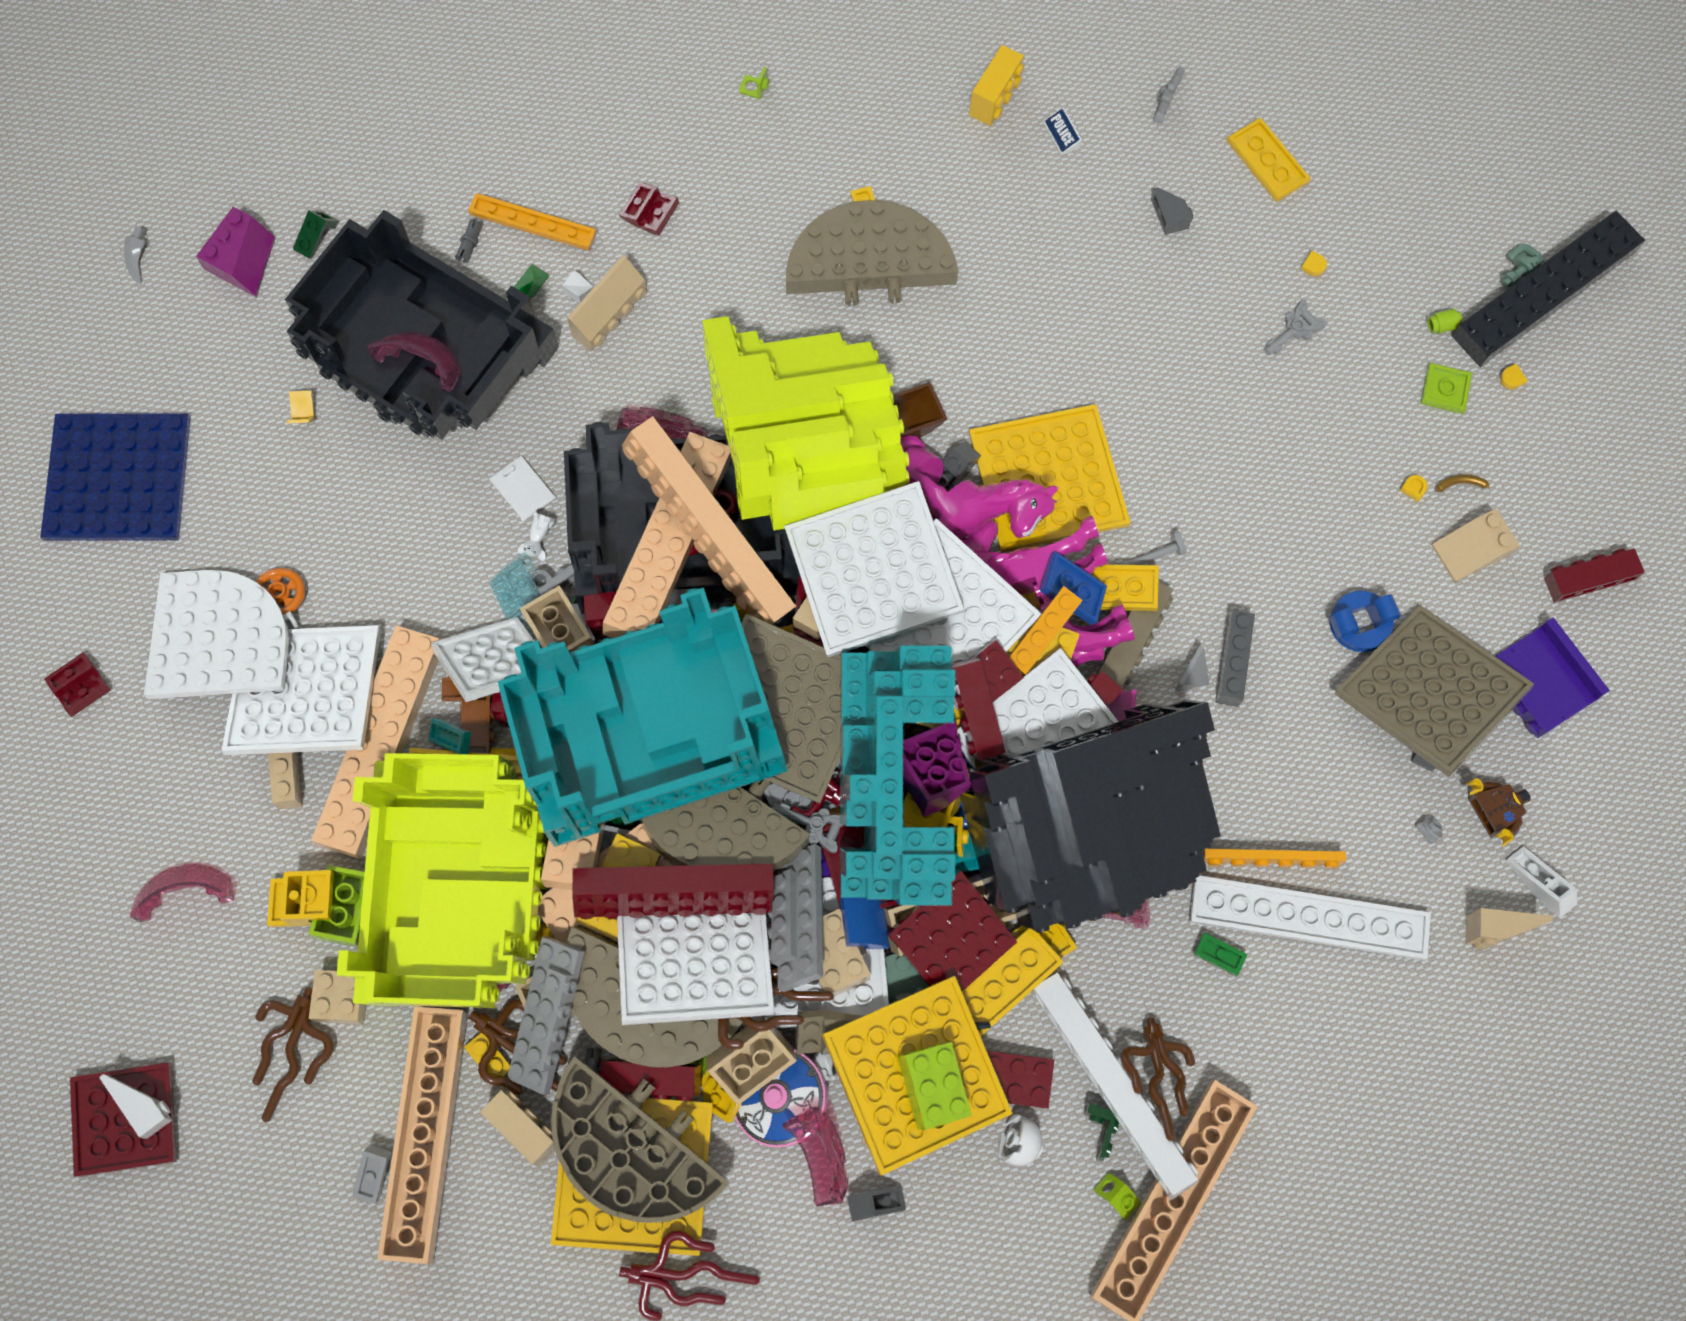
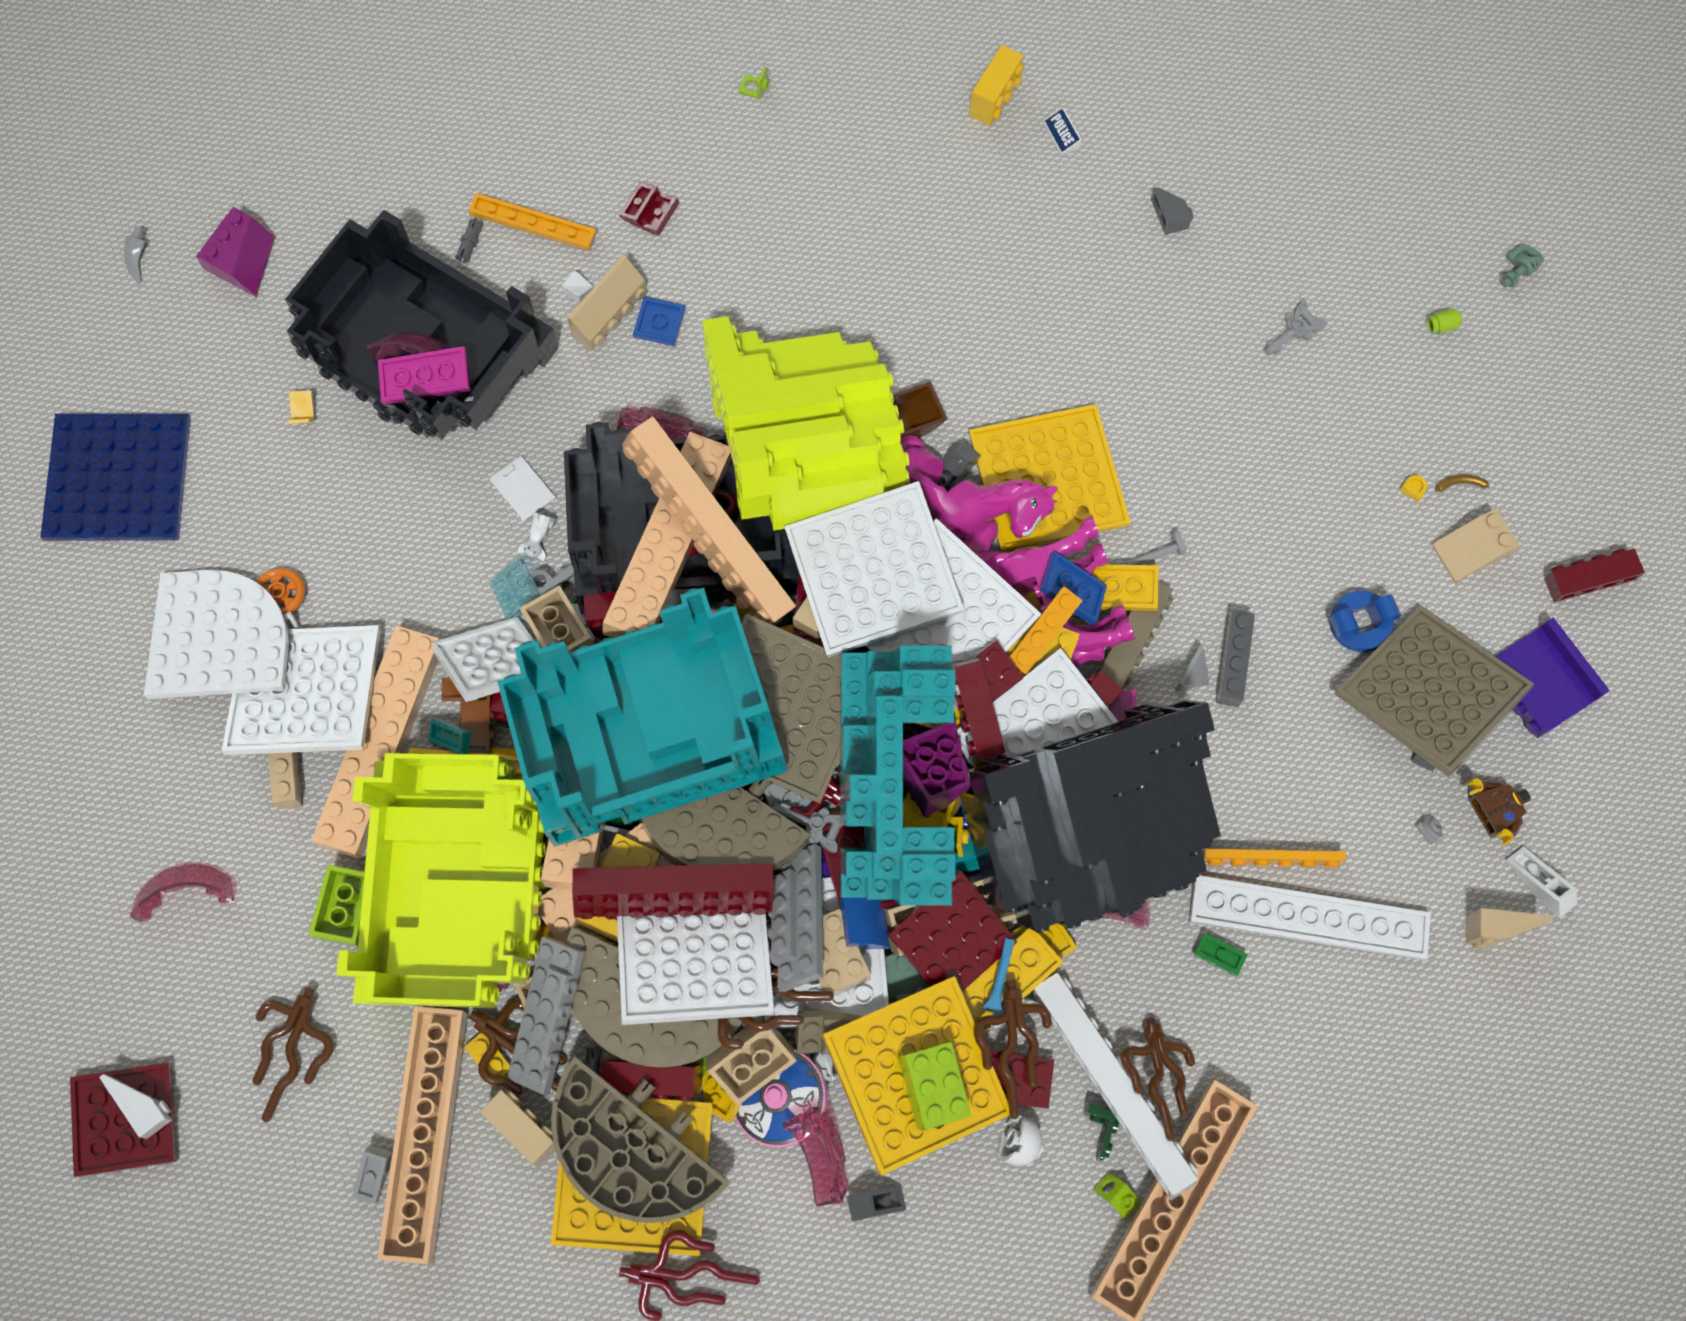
dark red slope [44,652,111,717] -> none
yellow bracket [267,870,334,927] -> none
dark green bracket [293,210,339,259] -> none
tan brick [309,970,366,1025] -> none
green slope [507,264,549,300] -> none
dark tan brick [786,201,958,306] -> none
yellow tile [850,186,876,202] -> none
light grey piece [1154,67,1185,123] -> none
yellow tile [1226,117,1311,203] -> none
yellow tile [1300,250,1327,276] -> none
lime tile [1421,363,1472,414] -> none
black brick [1451,210,1646,368] -> none
yellow tile [1500,363,1528,390] -> none
none -> dark pink tile [378,346,471,405]
none -> blue tile [633,296,686,347]
none -> reddish brown plant [973,980,1052,1119]
none -> dark azure piece [982,938,1015,1026]

